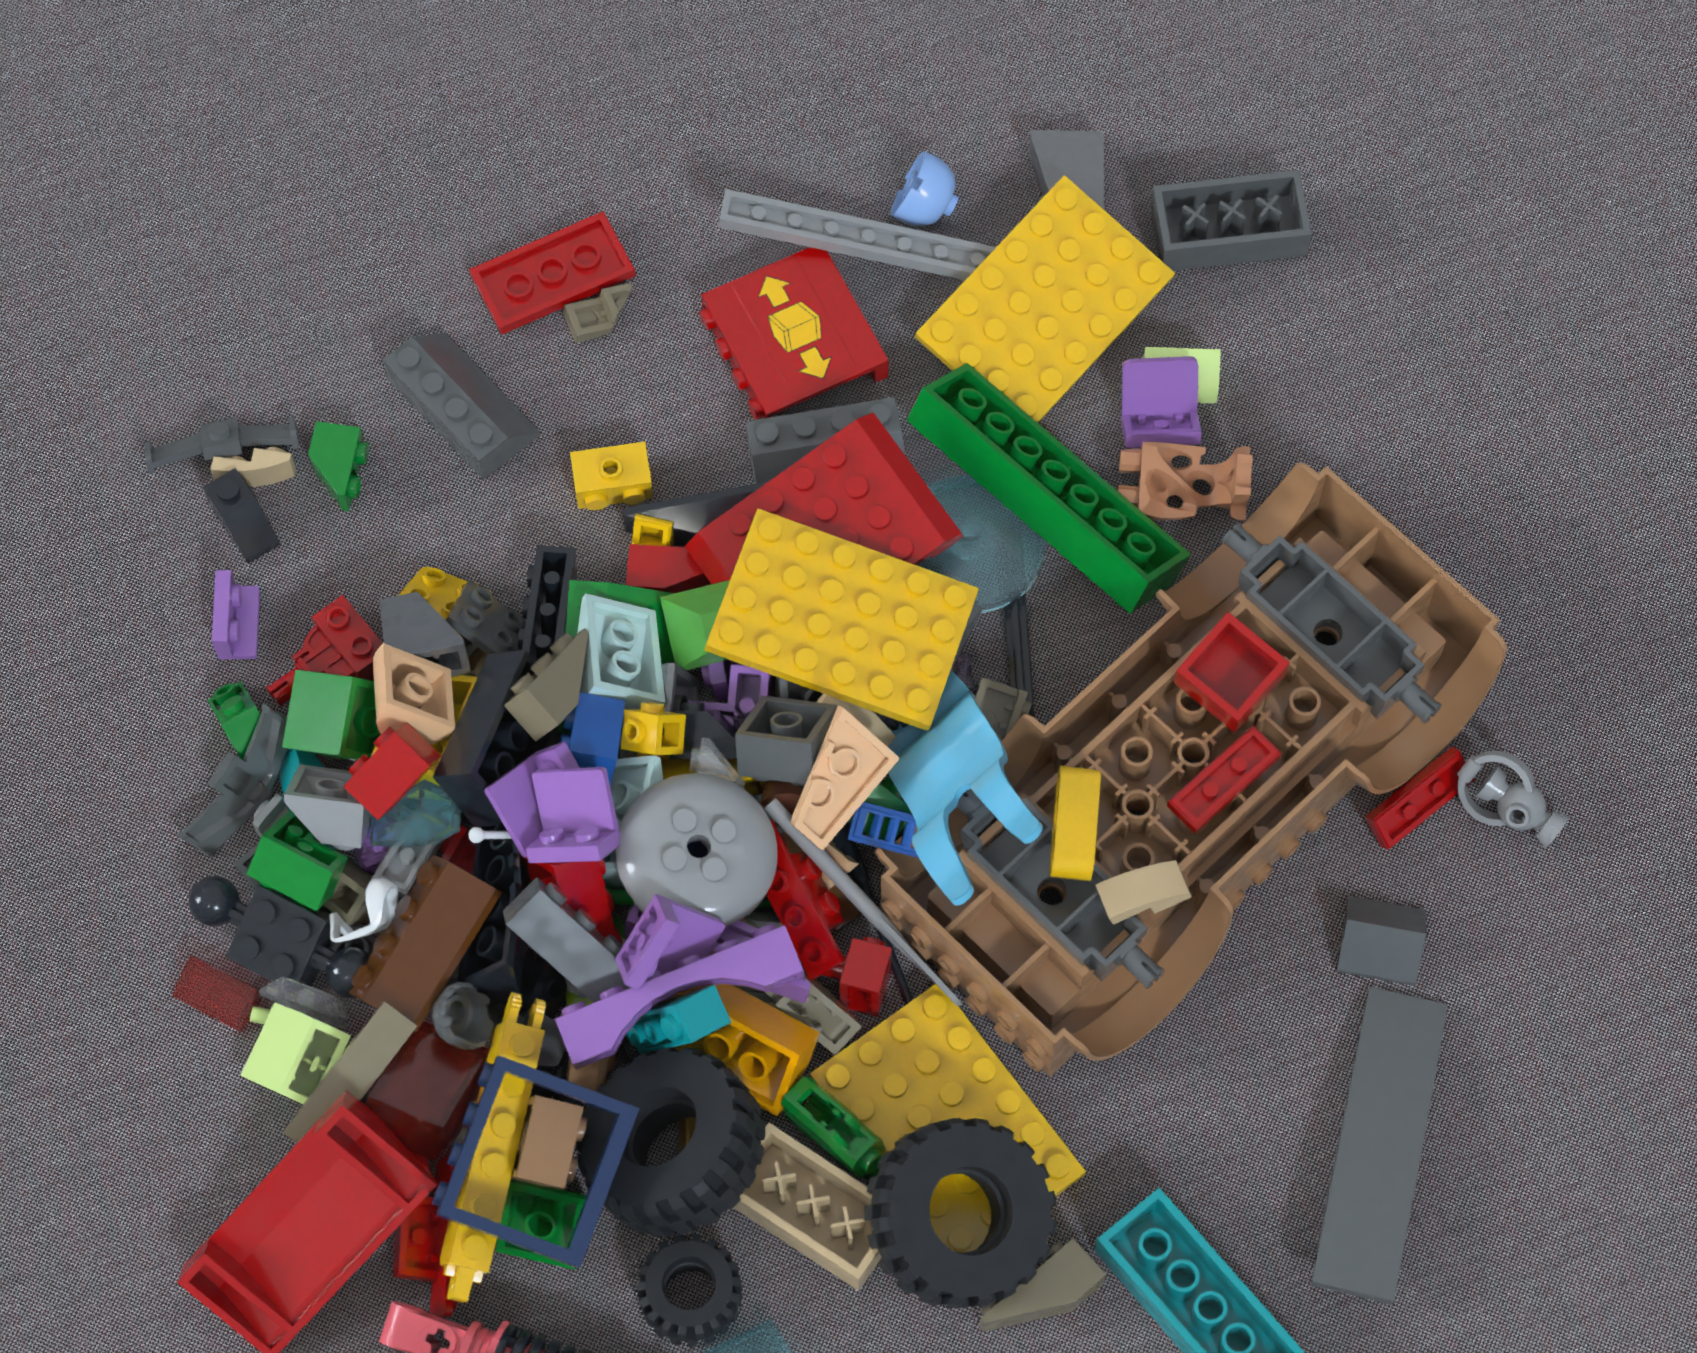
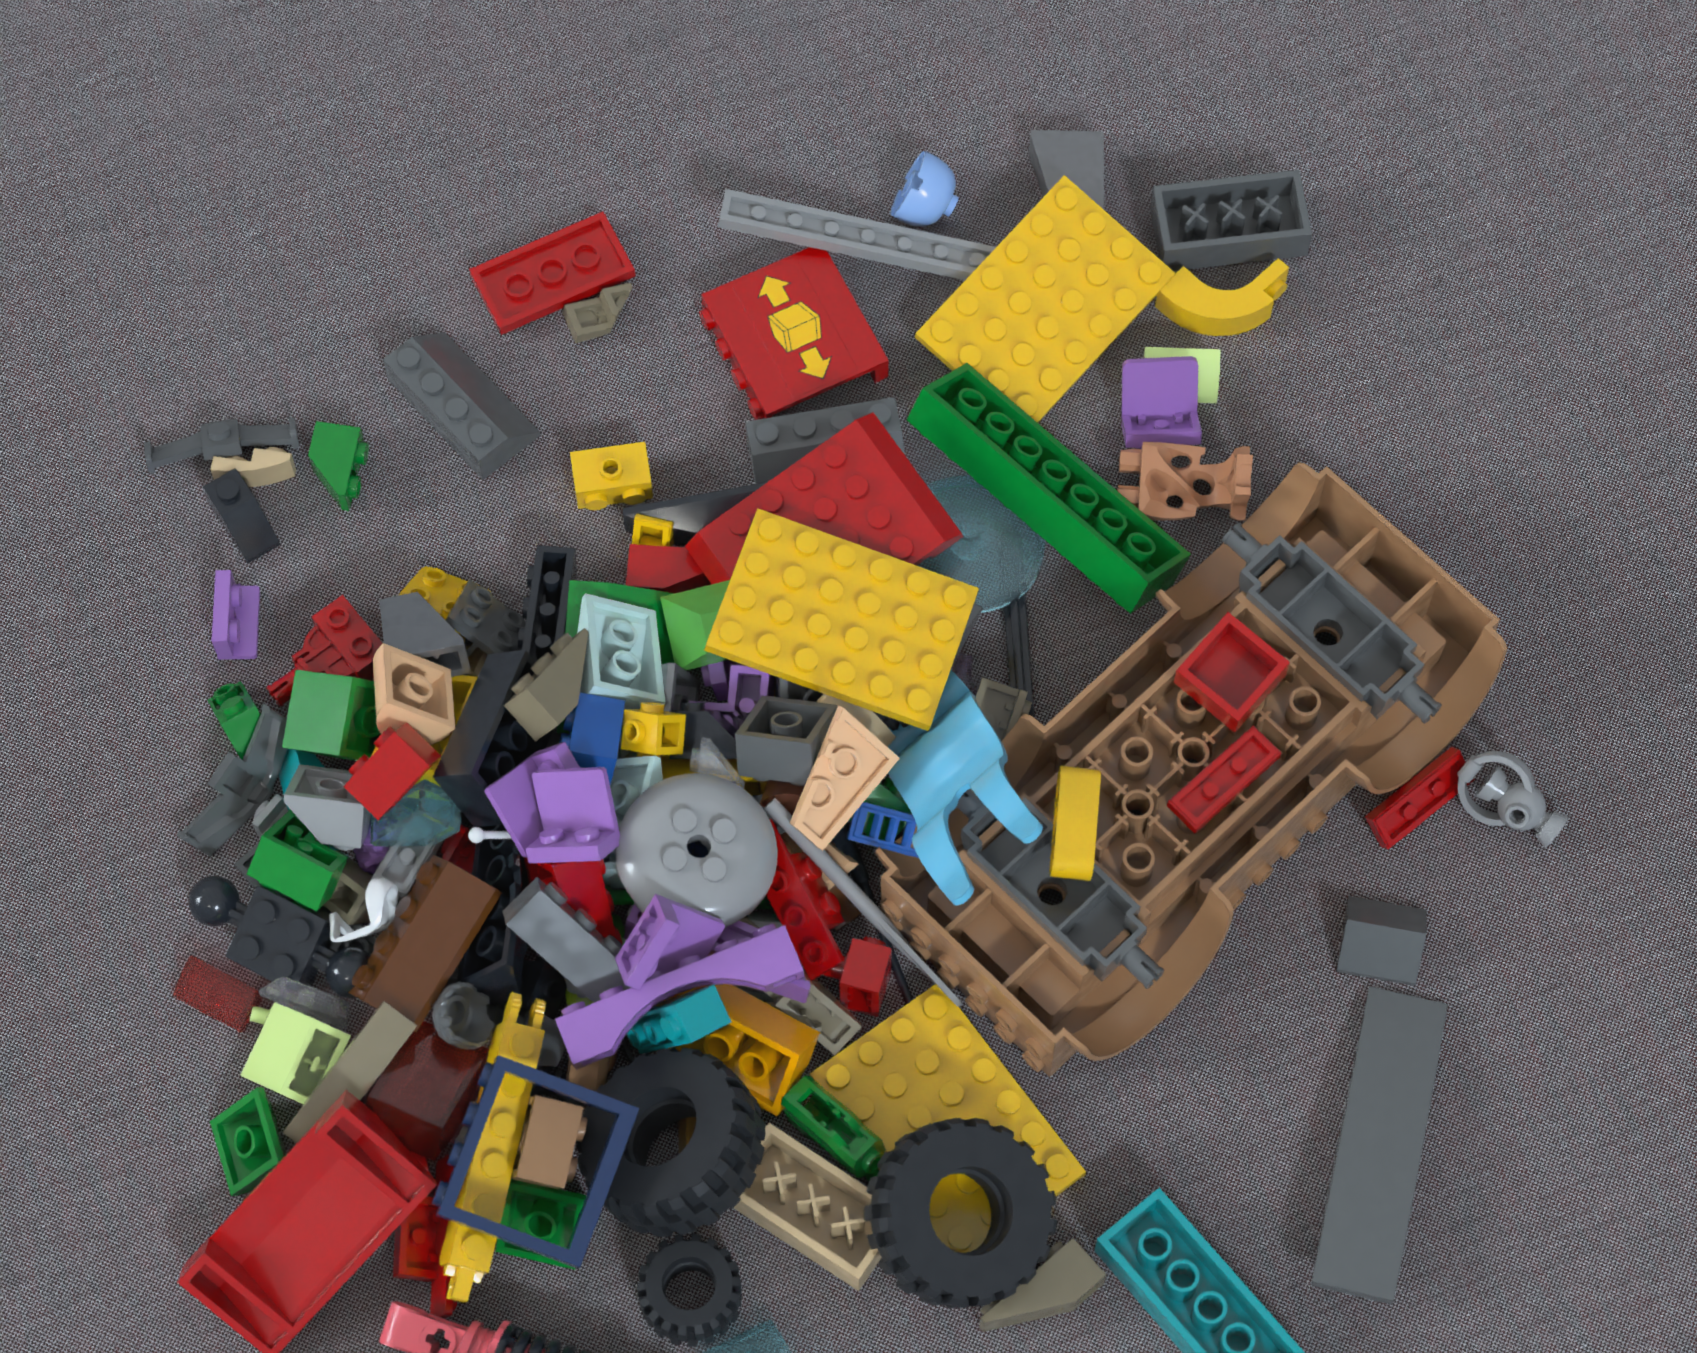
tan slope [1096,860,1192,925] -> none
none -> green slope [210,1087,286,1196]
none -> yellow arch [1155,258,1289,336]

